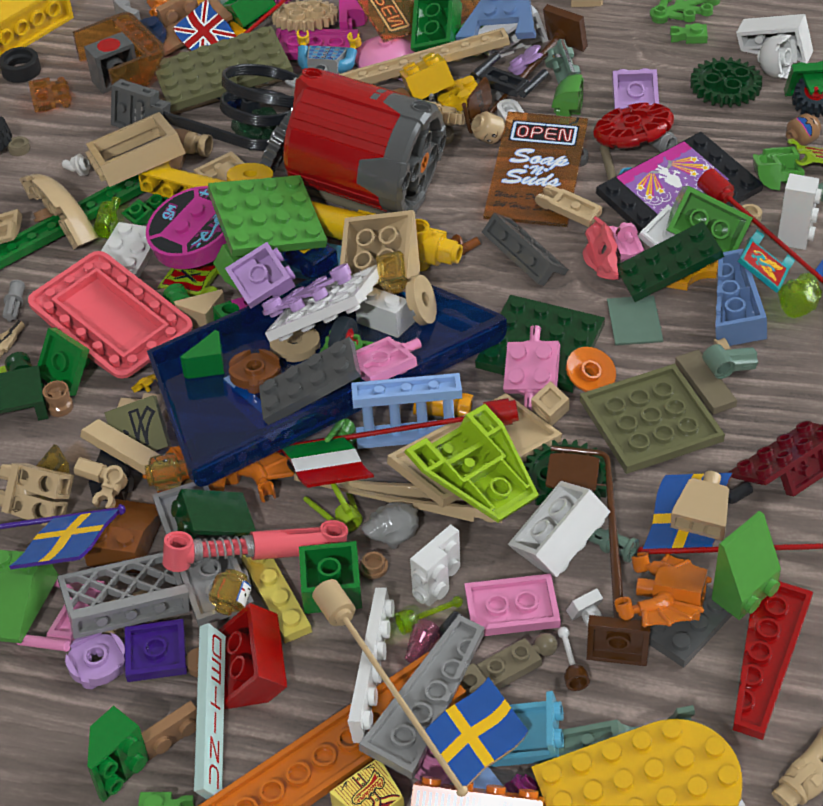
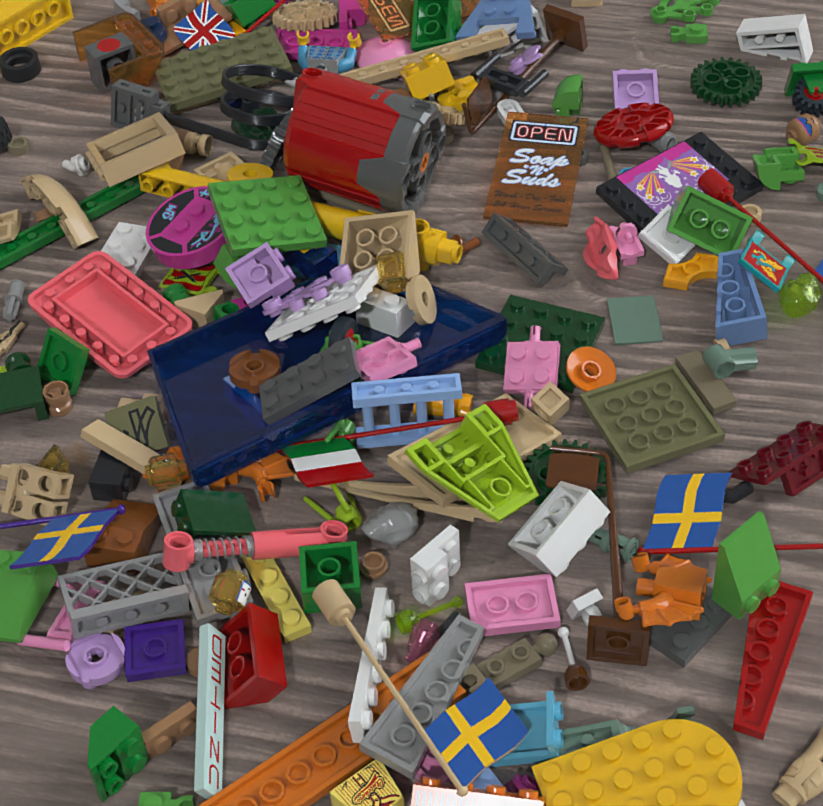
clear orange plate [28,77,72,113] -> none
tan bar [74,457,128,509] -> none
clear neon green piece [94,197,121,239] -> none
green slope [121,194,169,225] -> none
yellow plant [131,374,158,393] -> none
green slope [180,330,224,379] -> none
tan tile [270,328,321,362] -> none
tan head [471,111,506,144] -> none
tan hinge [535,185,602,227] -> none
sand green hips [545,39,581,84] -> none
dark green plate [617,221,725,302] -> none
tan torso [670,471,729,541] -> none
white cylinder [757,34,798,79] -> none
white wedge [777,173,822,250] -> none

